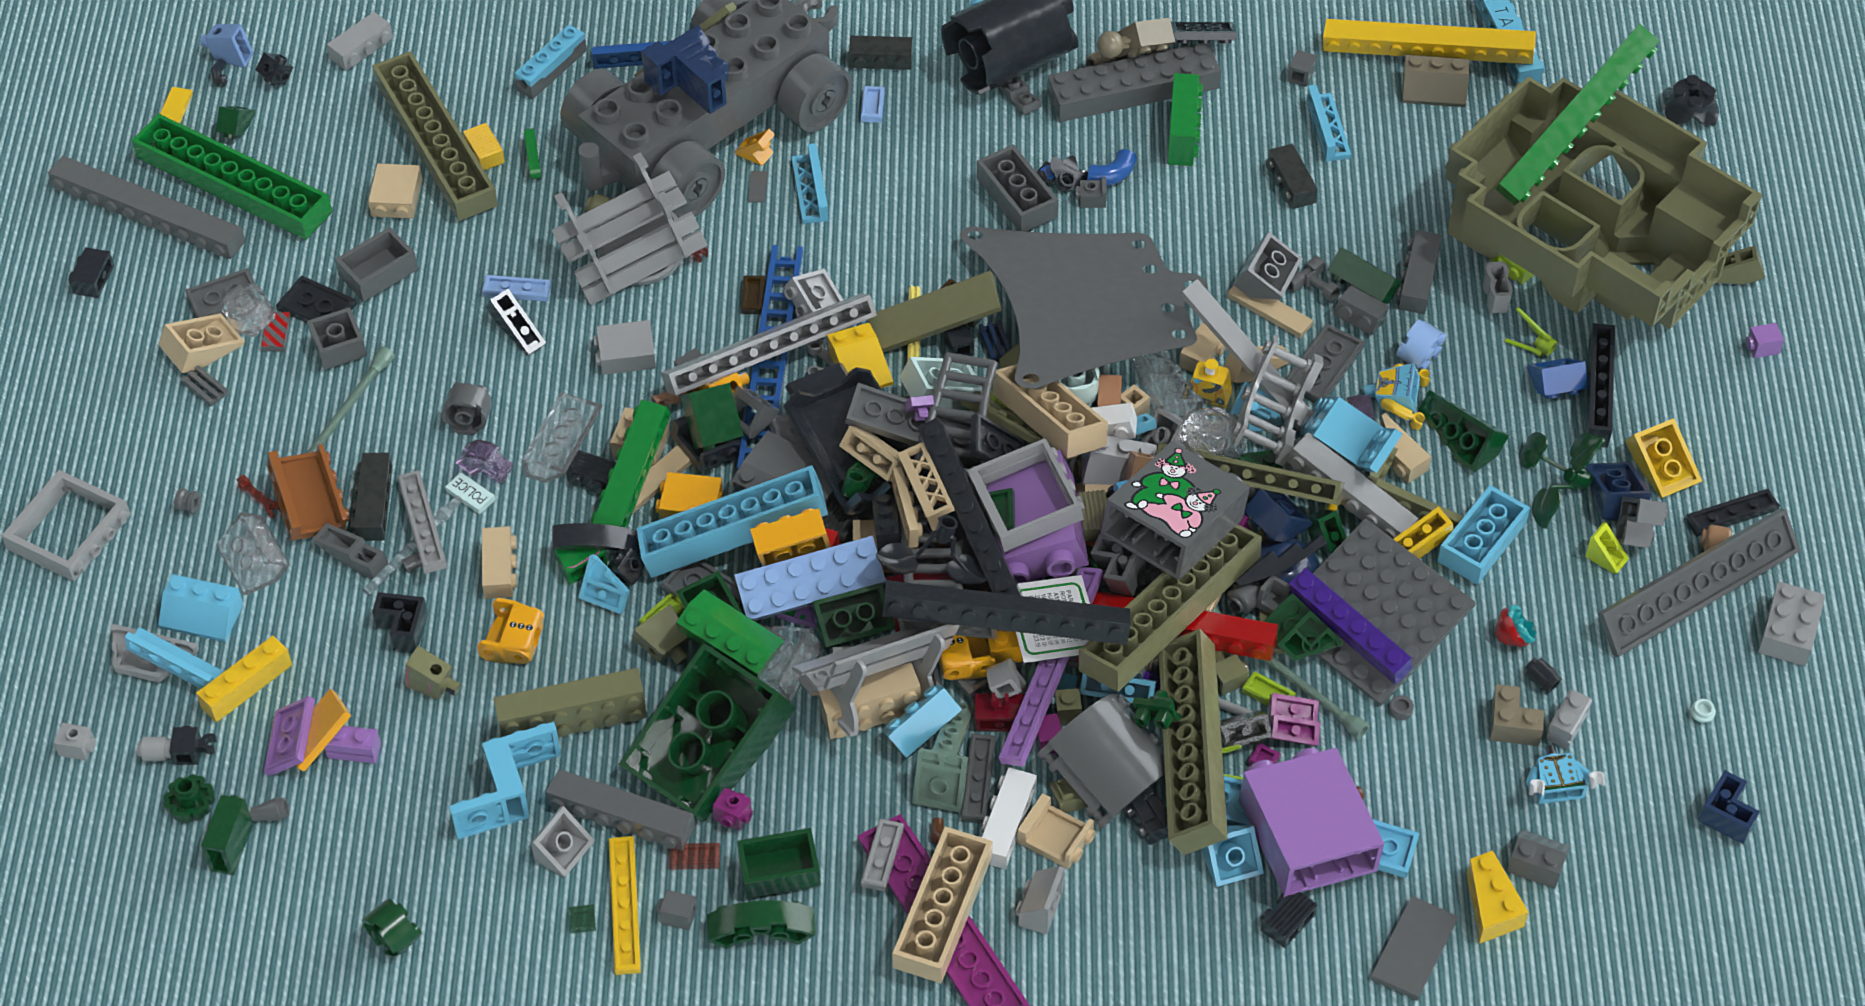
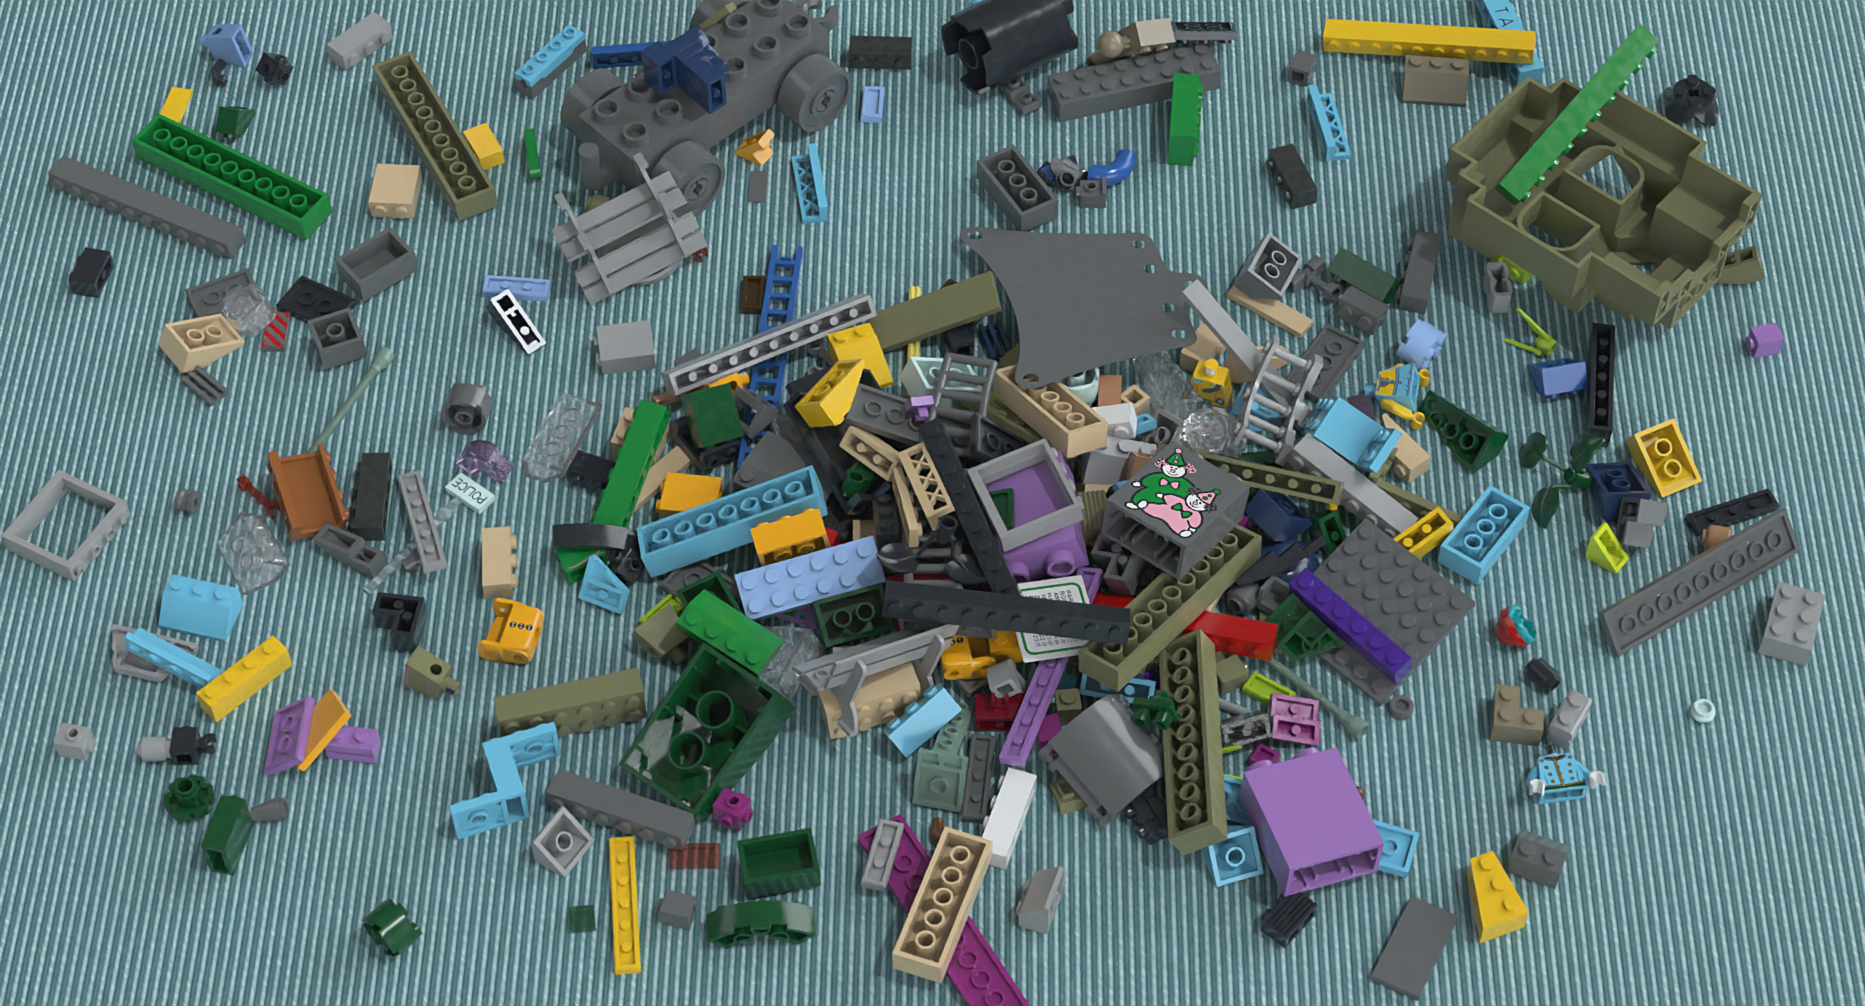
light grey plate [784,269,843,317] -> none
tan panel [1017,793,1096,870] -> none
dark blue brick [1698,770,1760,845] -> none
none -> yellow slope [795,359,865,427]

